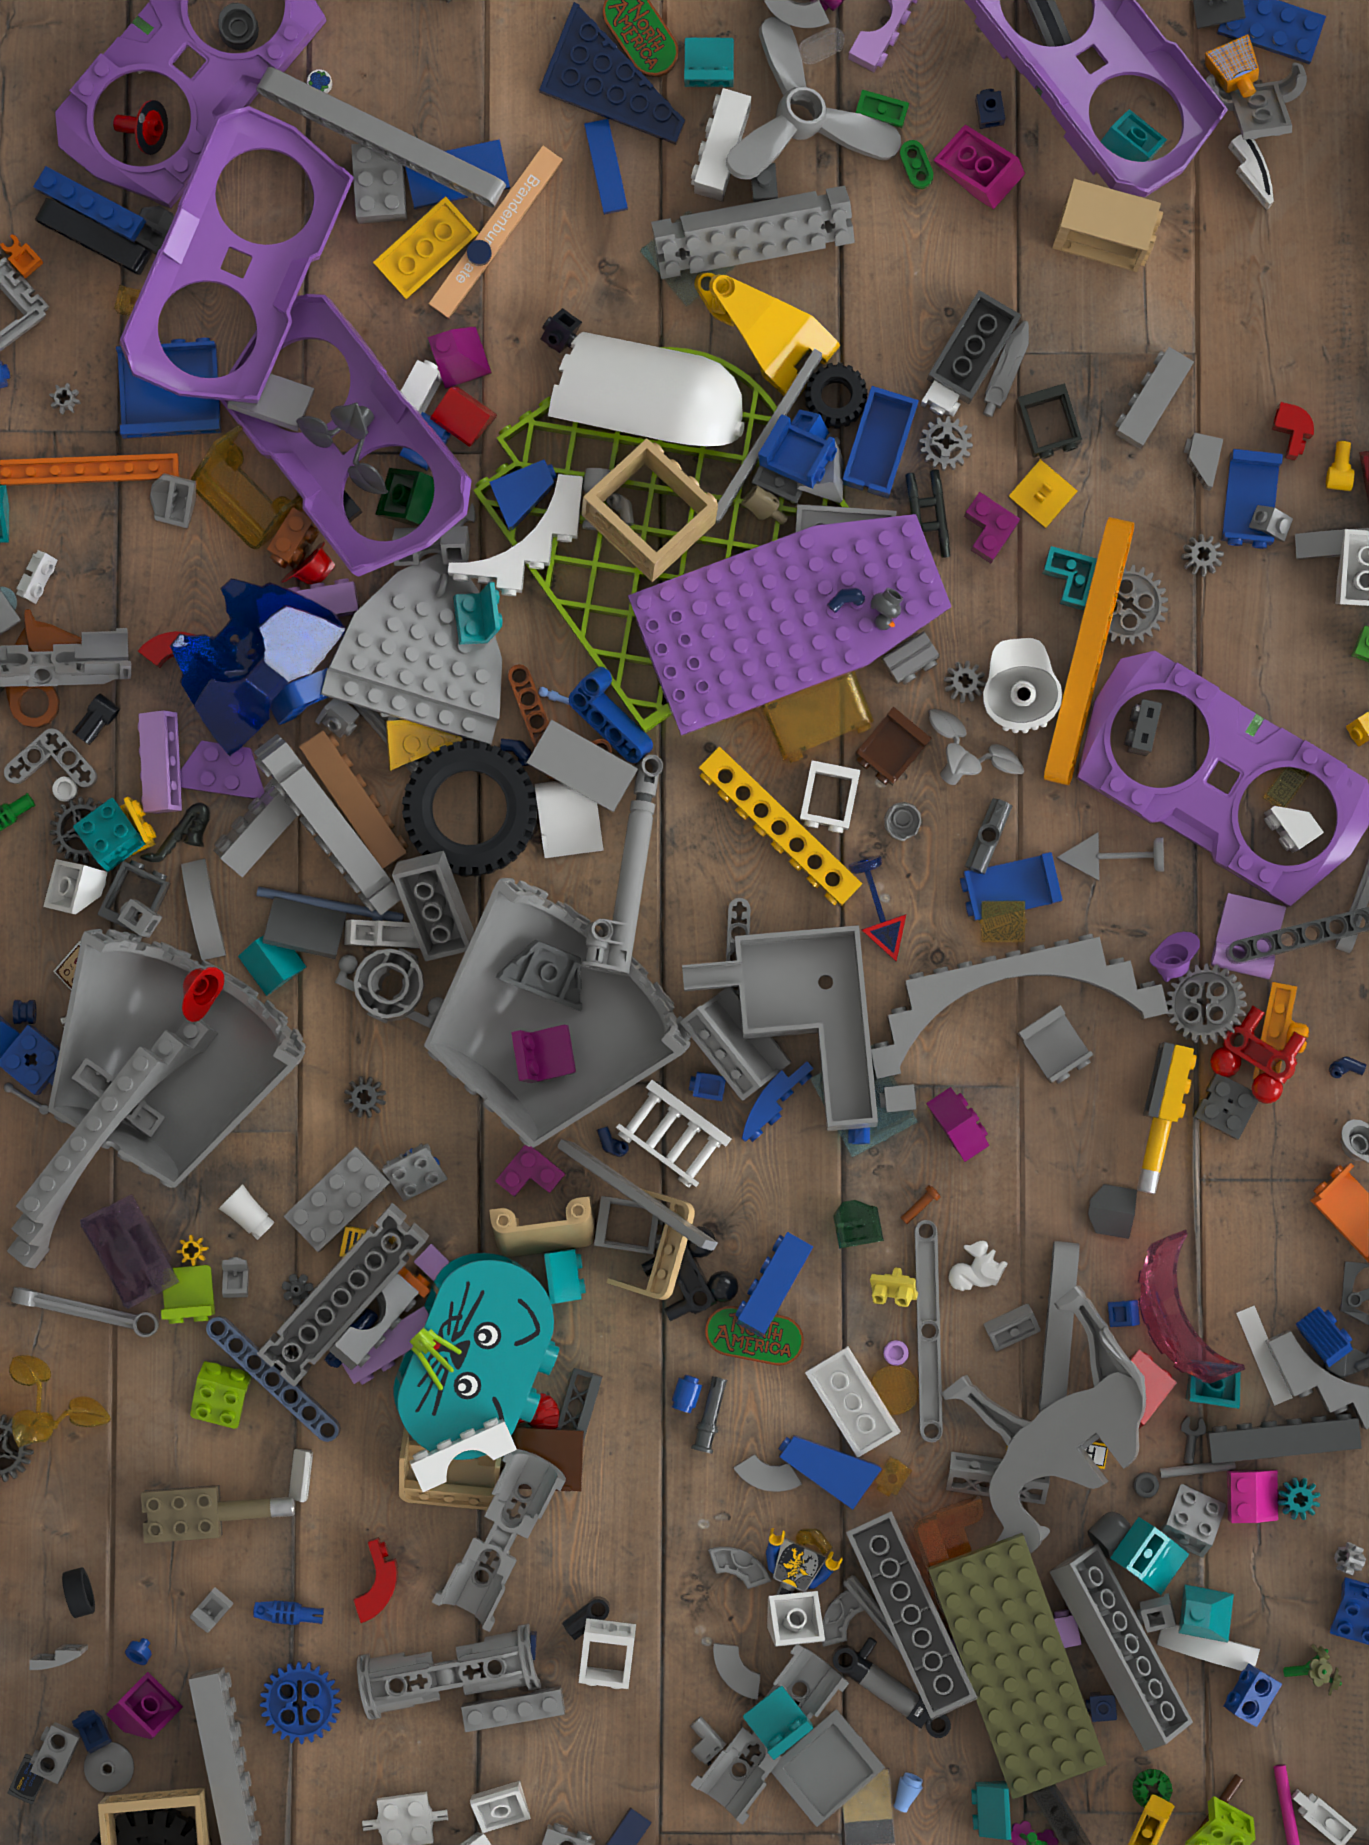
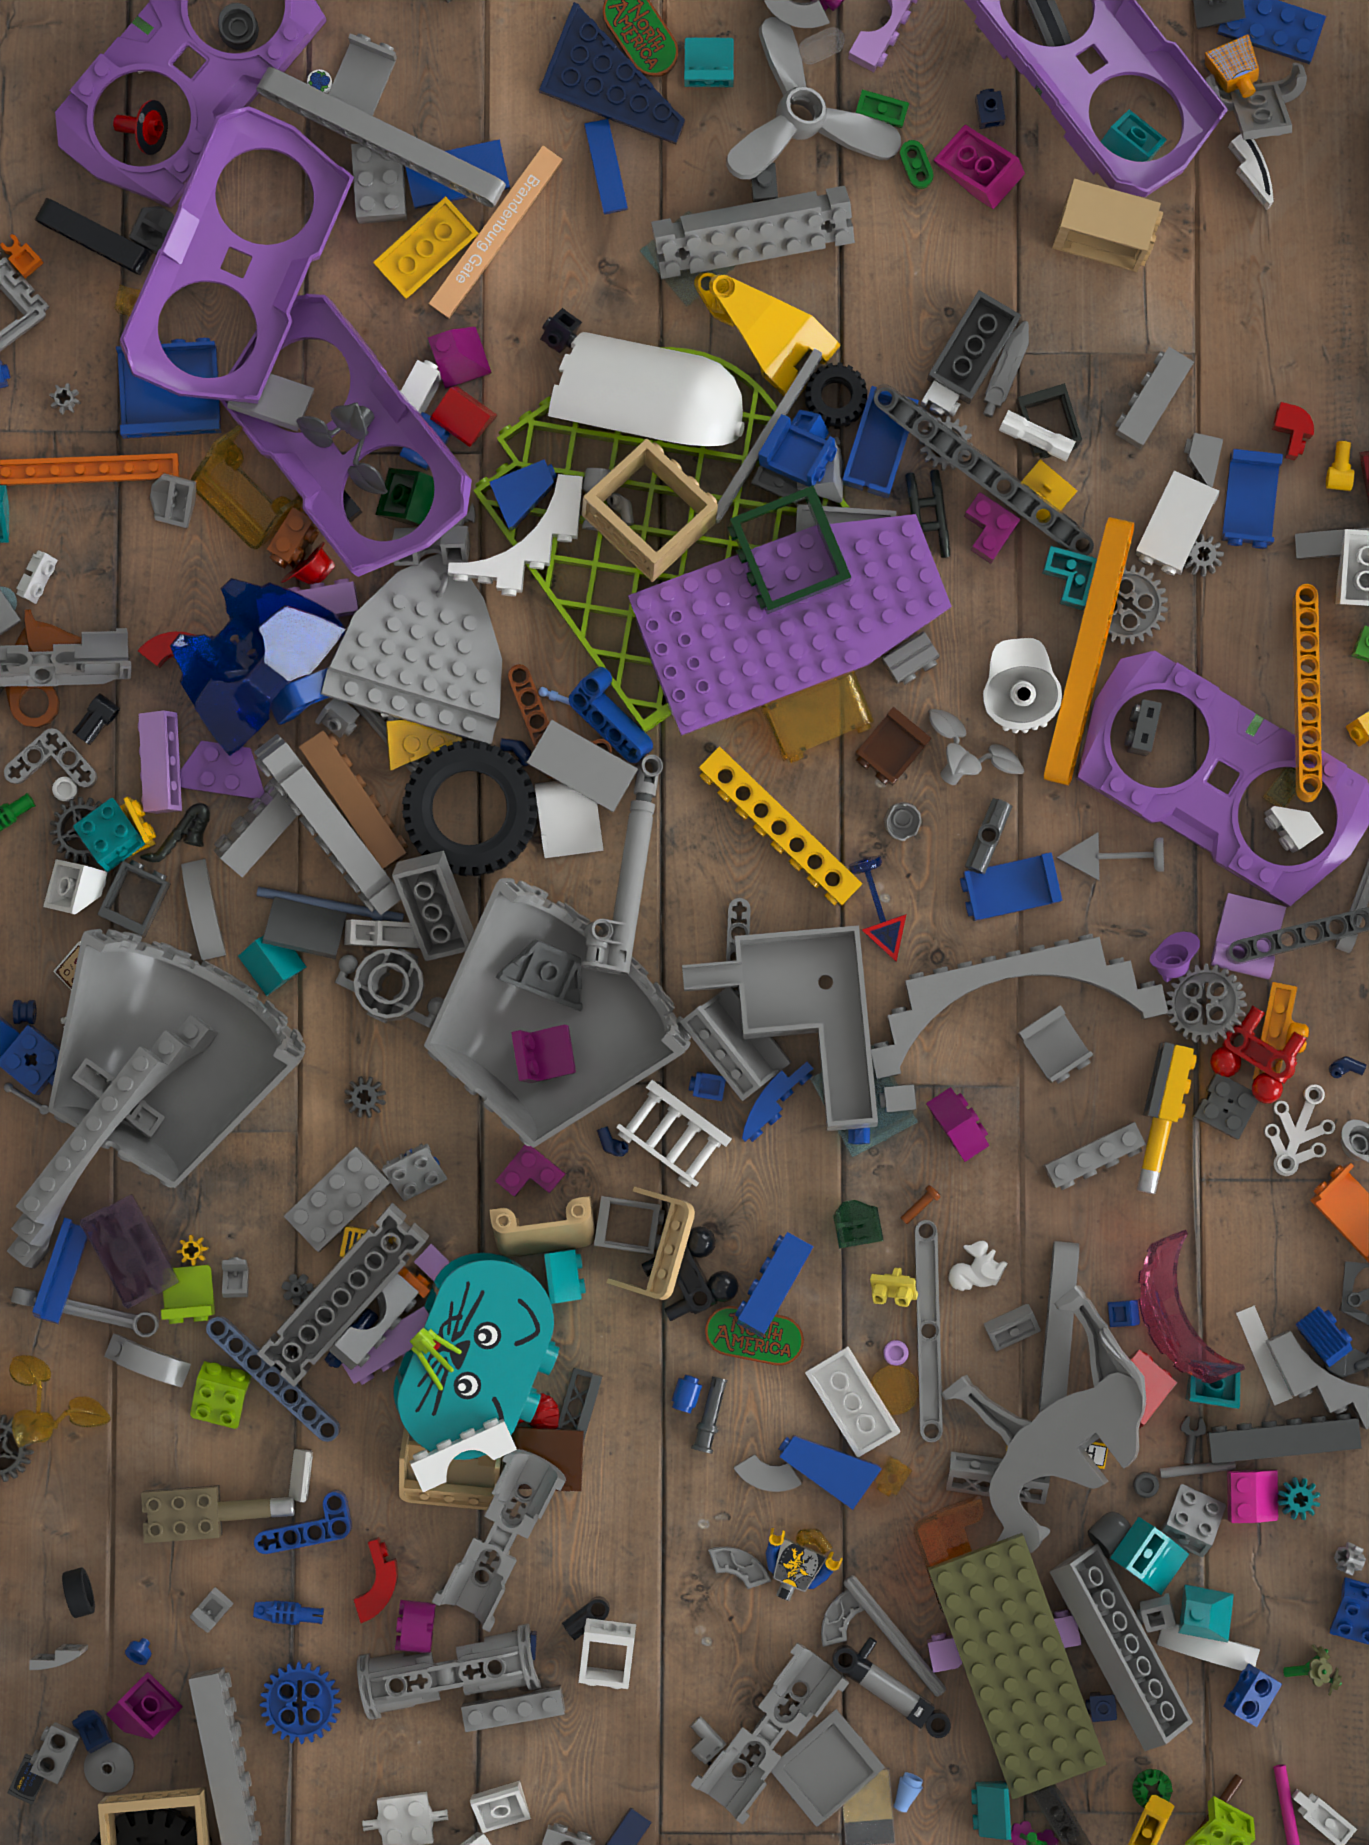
blue plate [33,166,147,242] -> none
light grey brick [117,899,162,938] -> none
red piece [182,967,225,1022] -> none
white plant [218,1184,275,1240] -> none
teal bracket [453,582,503,645] -> none
dark blue tile [467,240,492,266] -> none
light grey tile [557,1139,718,1251] -> none
white brick [691,88,751,201] -> none
light grey tile [713,1643,760,1700] -> none
dark tan piece [742,485,788,525] -> none
teal bracket [743,1686,813,1760] -> none
white slope [767,1591,825,1647] -> none
white window [800,760,860,833] -> none
dark blue arm [827,588,865,613] -> none
light grey brick [846,1511,978,1720] -> none
dark grey animal [871,588,903,630] -> none
light grey gear [944,661,986,703] -> none
clear yellow piece [979,901,1028,942] -> none
dark grey slope [1088,1184,1137,1239] -> none
light grey bracket [1249,505,1293,542] -> none
none -> blue fence [32,1218,90,1324]
none -> light grey arch [104,1333,191,1387]
none -> blue beam [254,1490,352,1554]
none -> light grey panel [329,33,397,116]
none -> magenta brick [395,1600,436,1653]
none -> dark green window [727,485,851,614]
none -> dark grey beam [873,384,1094,556]
none -> white axle [999,410,1076,462]
none -> light grey brick [1043,1122,1146,1190]
none -> white panel [1136,471,1219,576]
none -> white plant [1264,1084,1335,1176]
none -> light orange beam [1292,584,1322,802]

